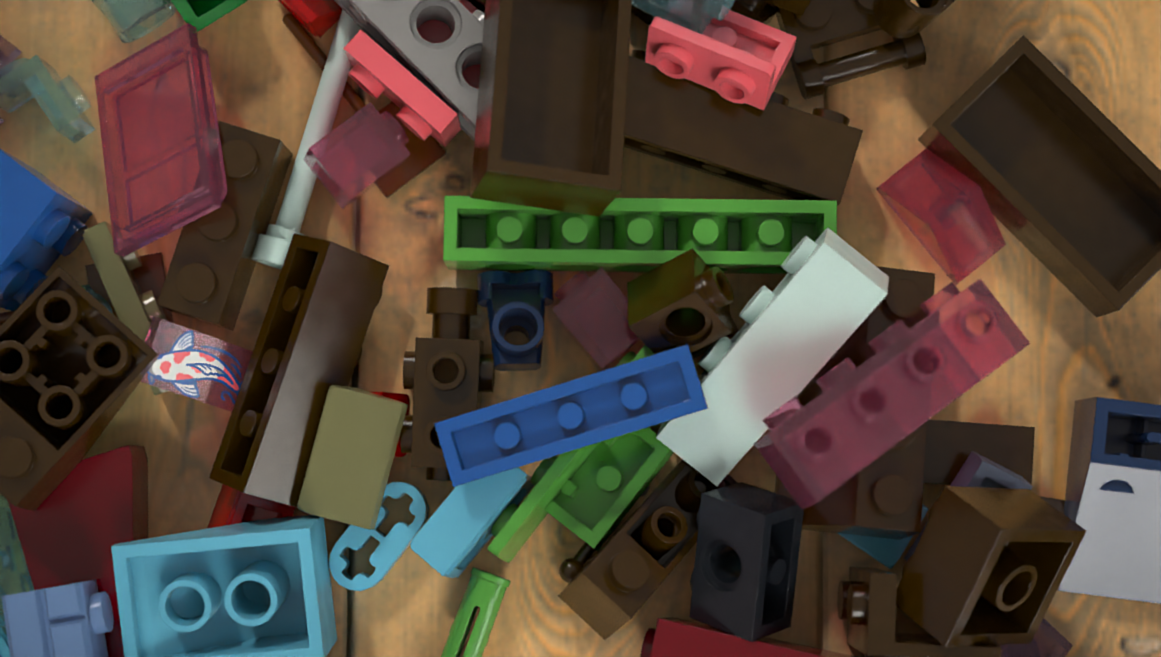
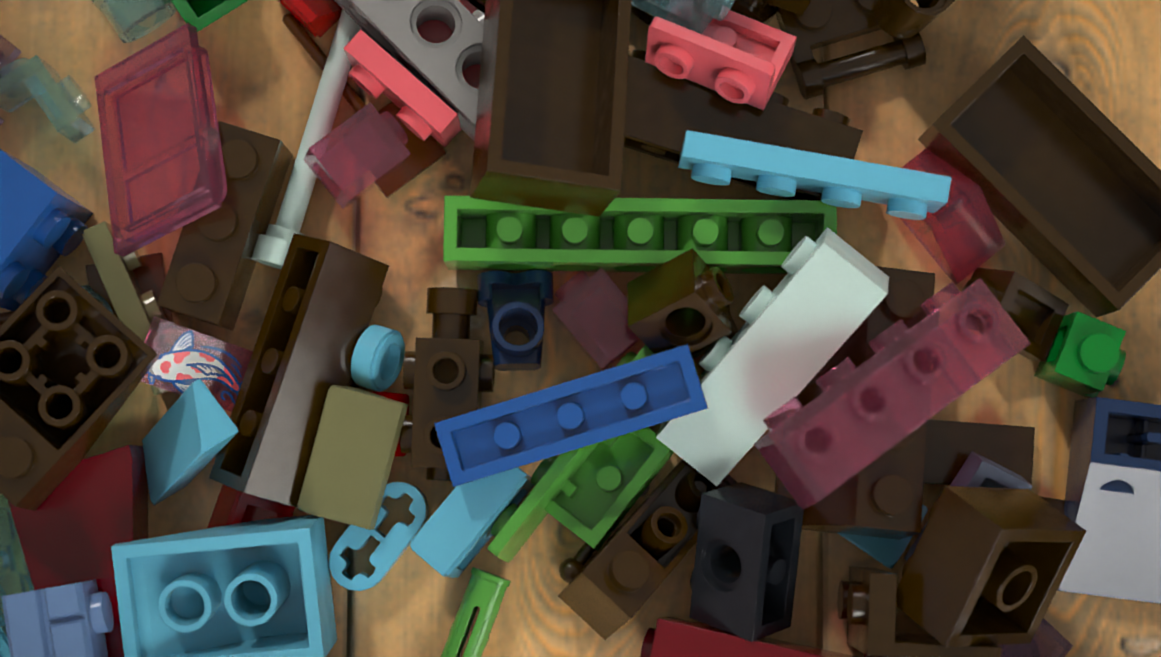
none -> medium azure slope [142,379,239,505]
none -> medium azure tile [351,324,405,392]
none -> medium azure plate [678,130,952,220]
none -> dark brown bracket [952,268,1069,362]
none -> green brick [1034,311,1126,398]

